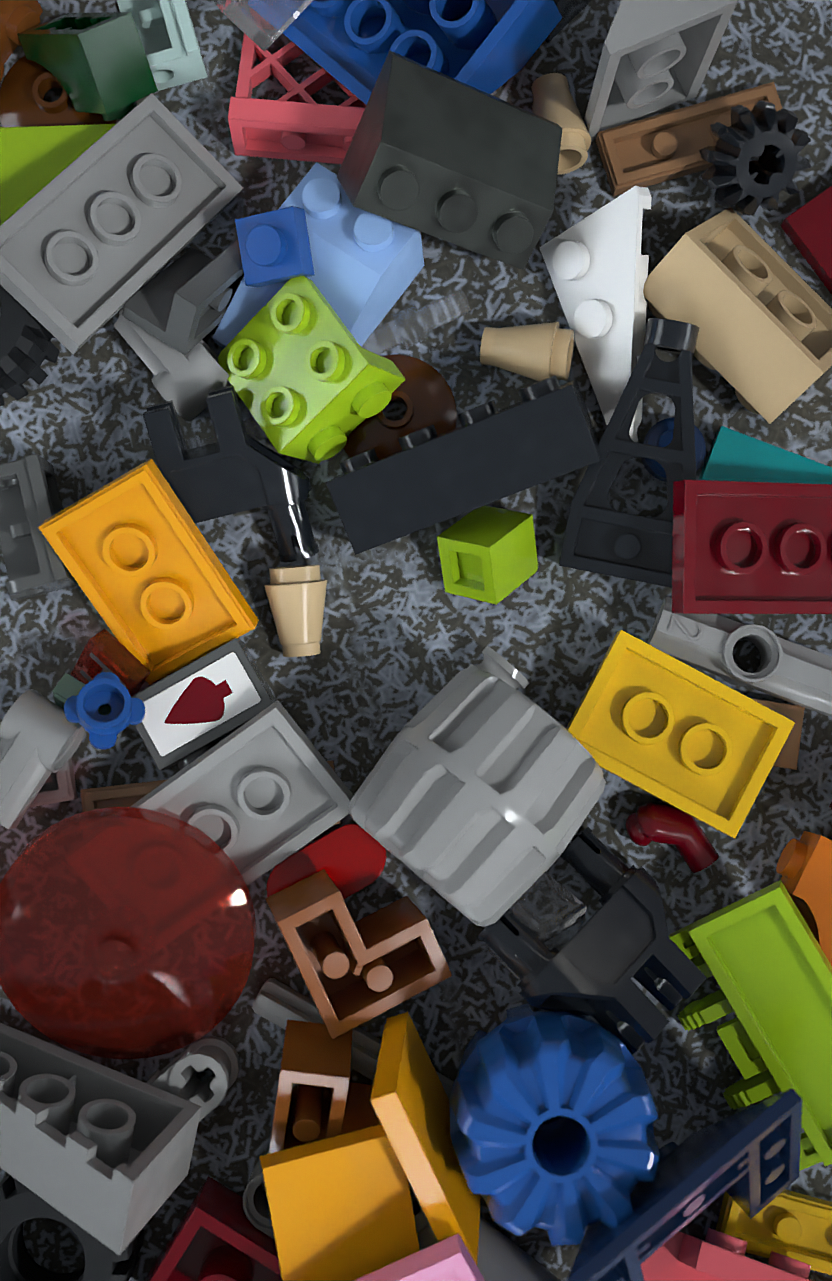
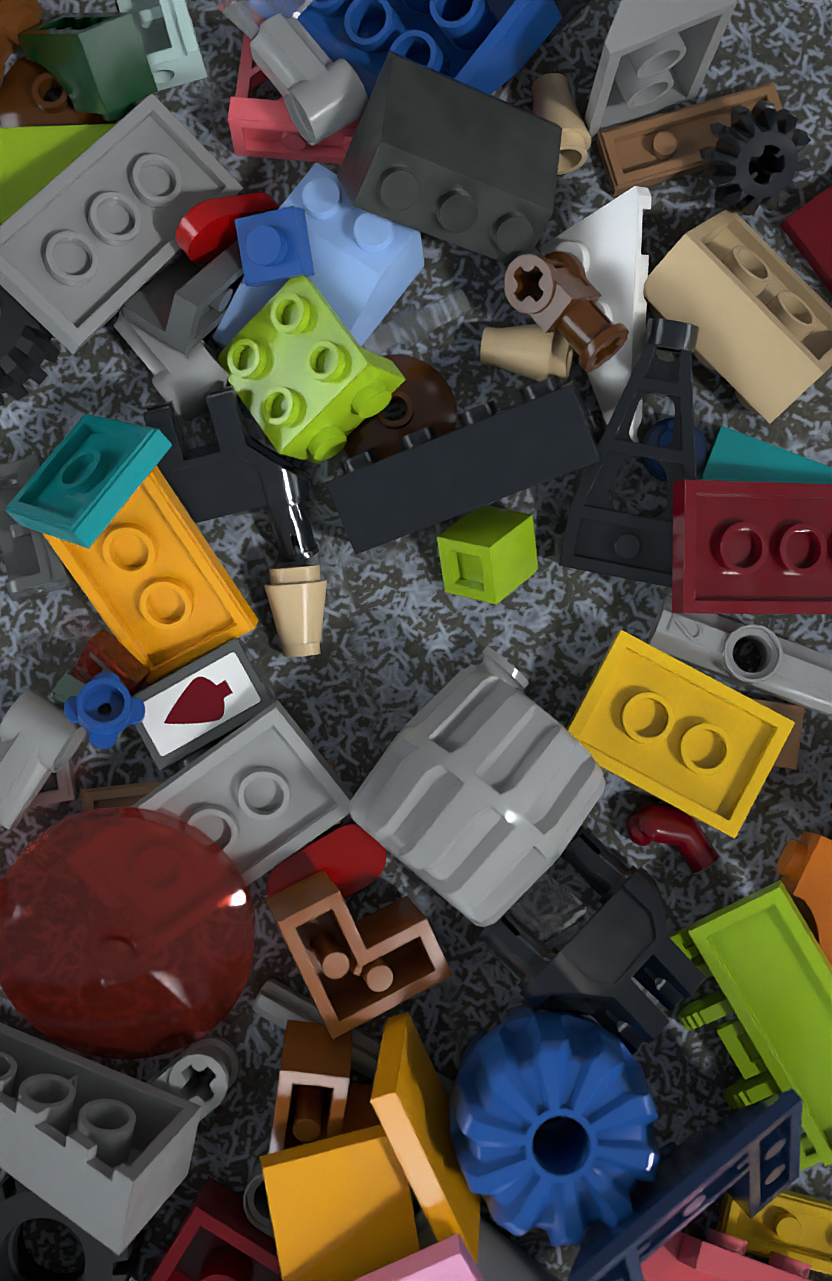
none -> teal tile [5,414,172,549]
none -> red tile [175,193,280,263]
none -> light grey piece [250,13,369,146]
none -> reddish brown connector [504,251,629,372]

